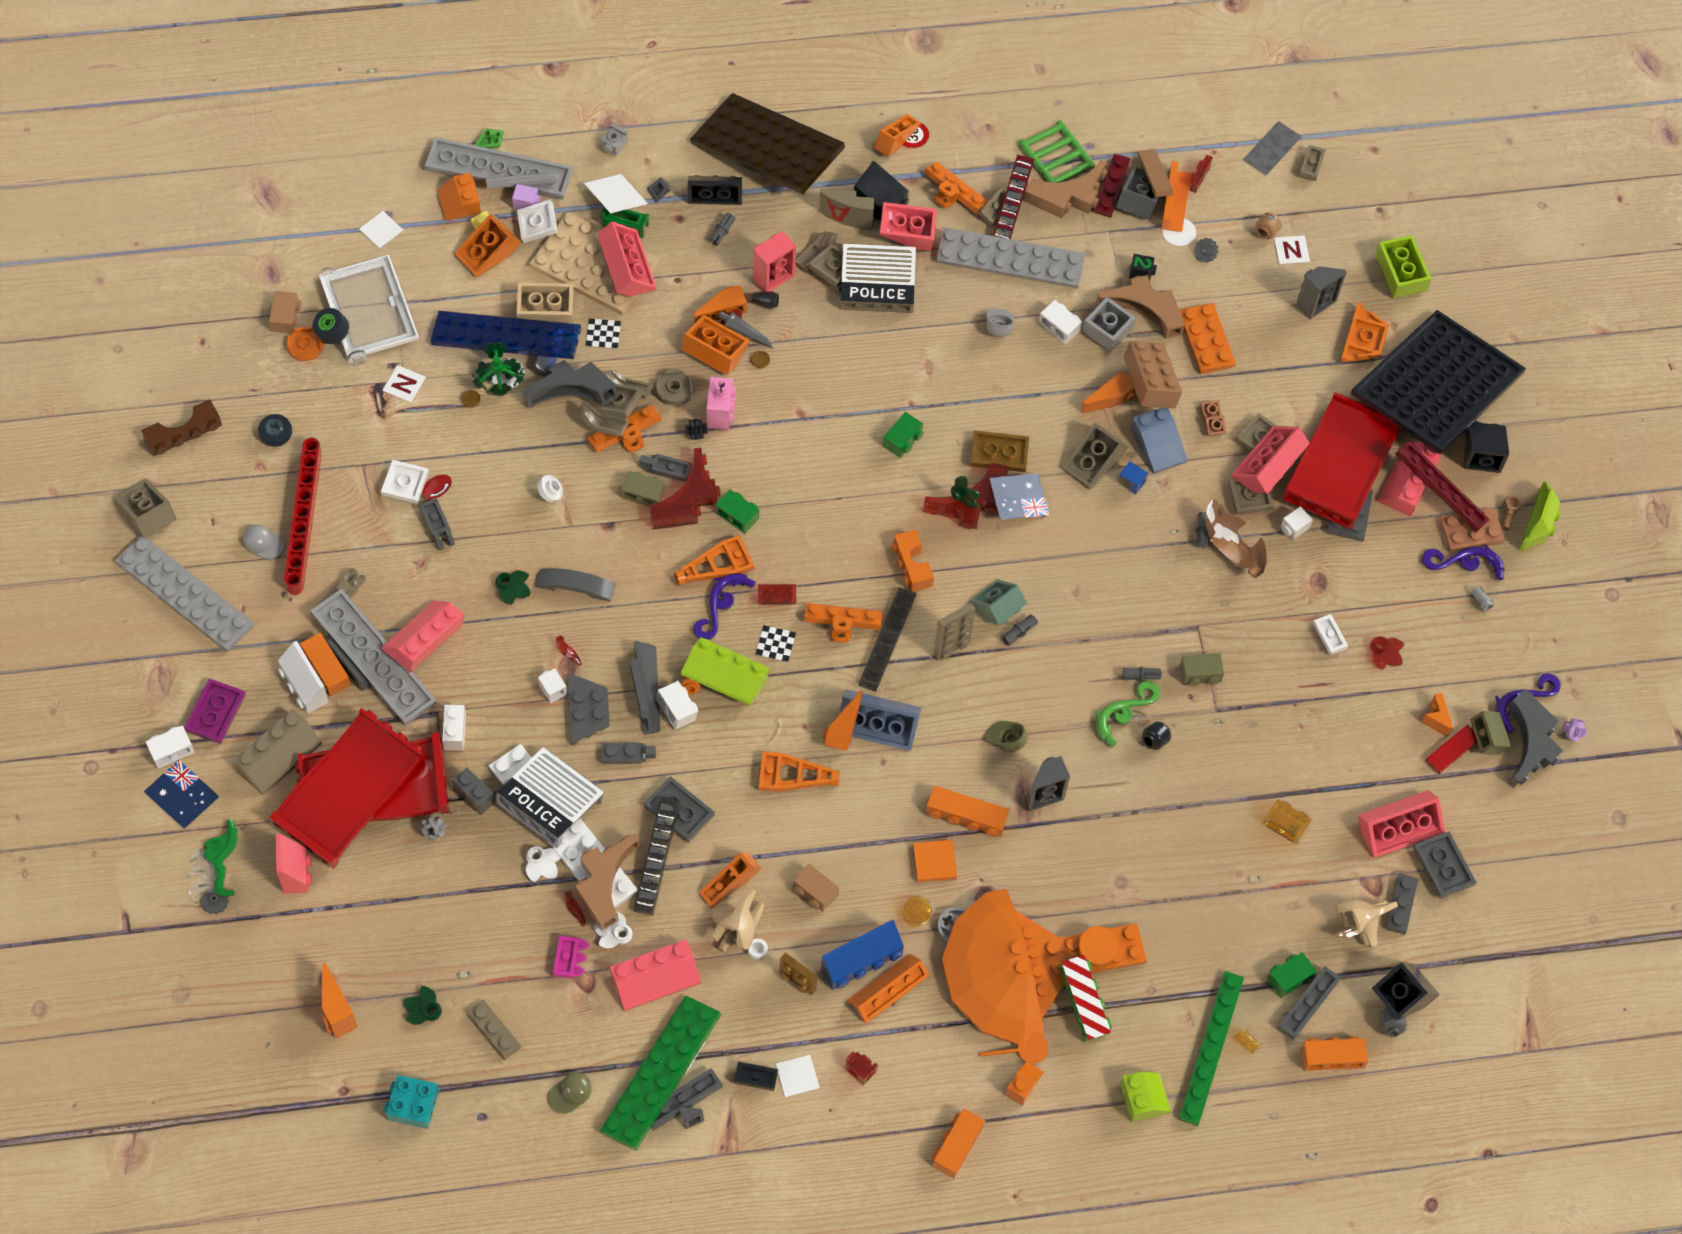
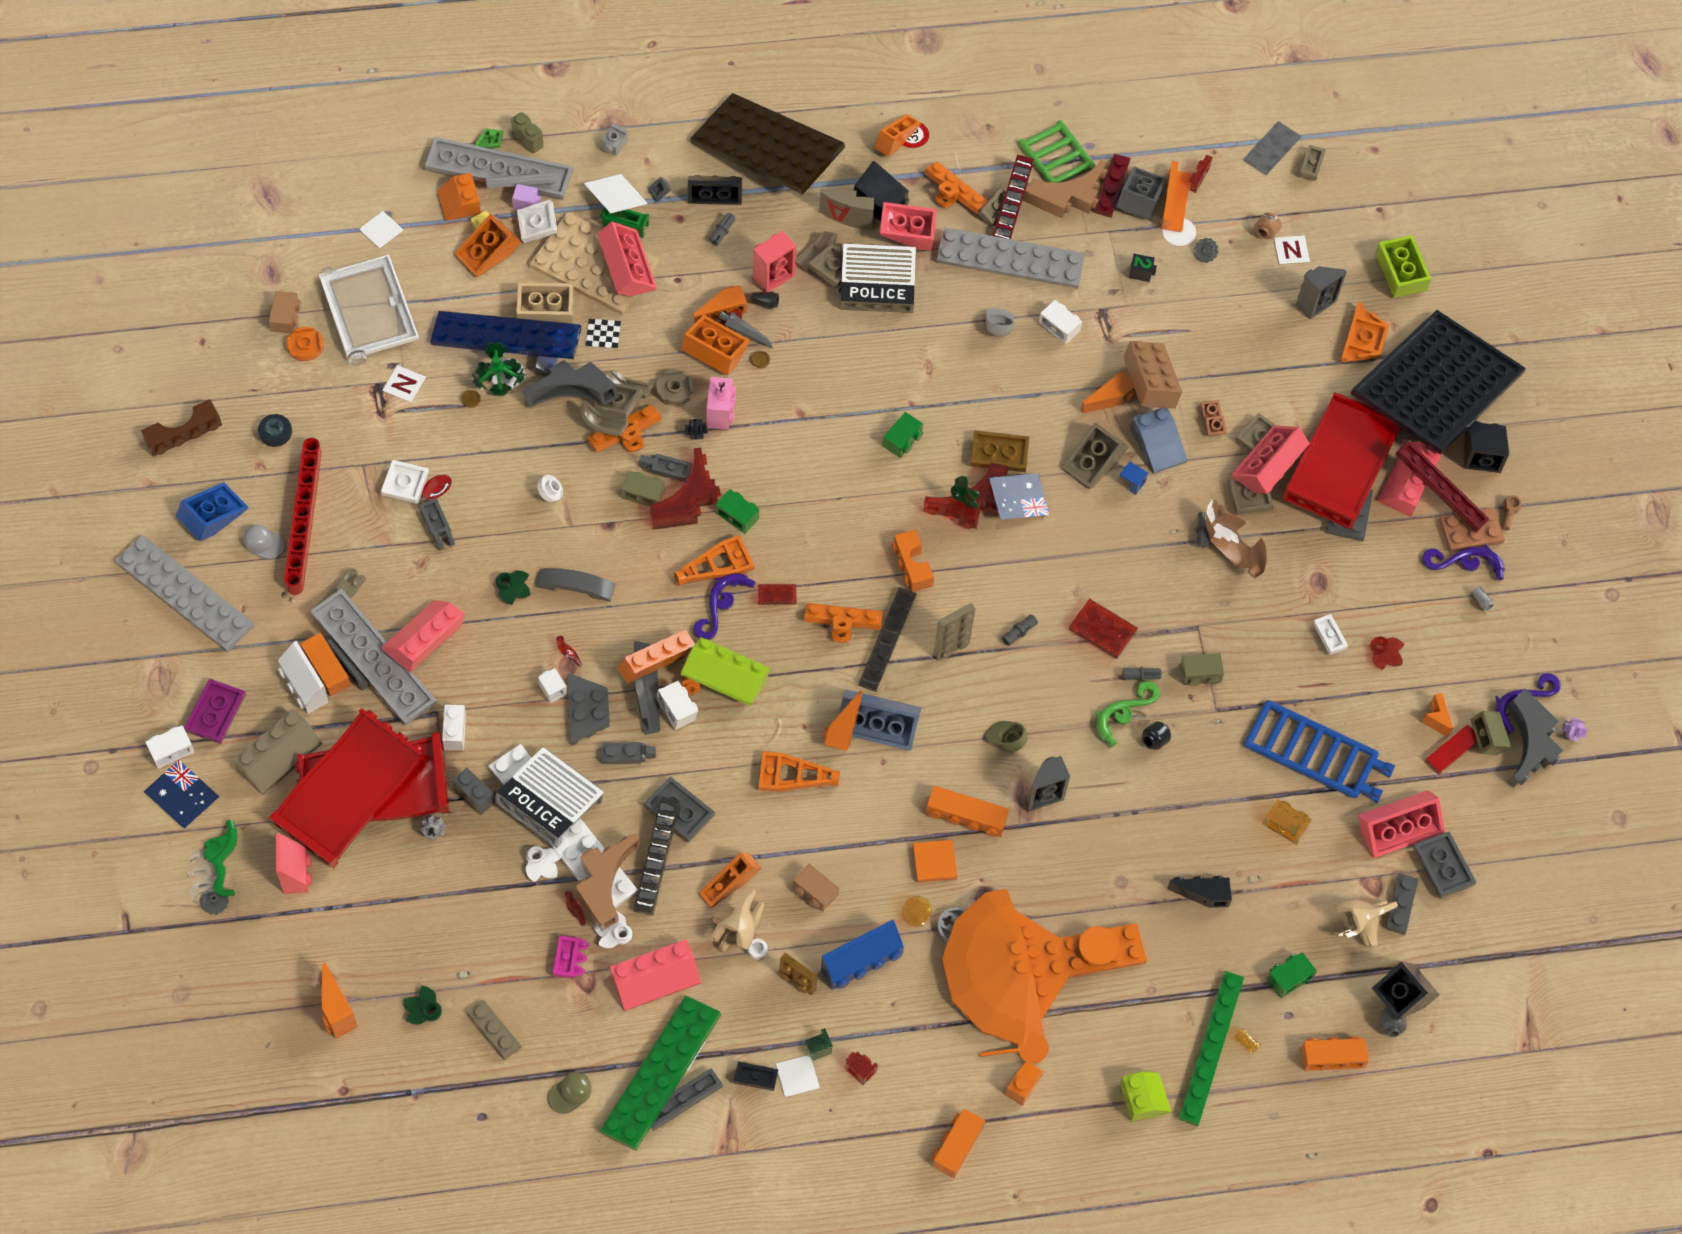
dark tan slope [113,479,177,538] -> none
black wheel [312,308,349,344] -> none
teal brick [384,1075,439,1129] -> none
dark grey slope [679,1107,705,1129] -> none
sticker [756,625,796,662] -> none
orange panel [847,954,929,1023] -> none
sand green slope [969,579,1027,625] -> none
brick [1058,955,1112,1042] -> none
light grey brick [1082,297,1136,352] -> none
medium nougat arch [1096,275,1185,339] -> none
medium nougat tile [1138,149,1173,197] -> none
orange plate [1179,303,1236,374] -> none
dark grey plate [1278,966,1341,1040] -> none
white brick [1281,507,1313,540] -> none
lime wedge [1519,480,1561,551] -> none
none -> blue slope [176,482,248,541]
none -> olive brick [511,112,544,154]
none -> orange brick [617,630,695,684]
none -> clear green panel [805,1028,833,1061]
none -> clear red plate [1068,598,1138,659]
none -> black slope [1167,876,1232,908]
none -> blue bar [1244,700,1396,803]

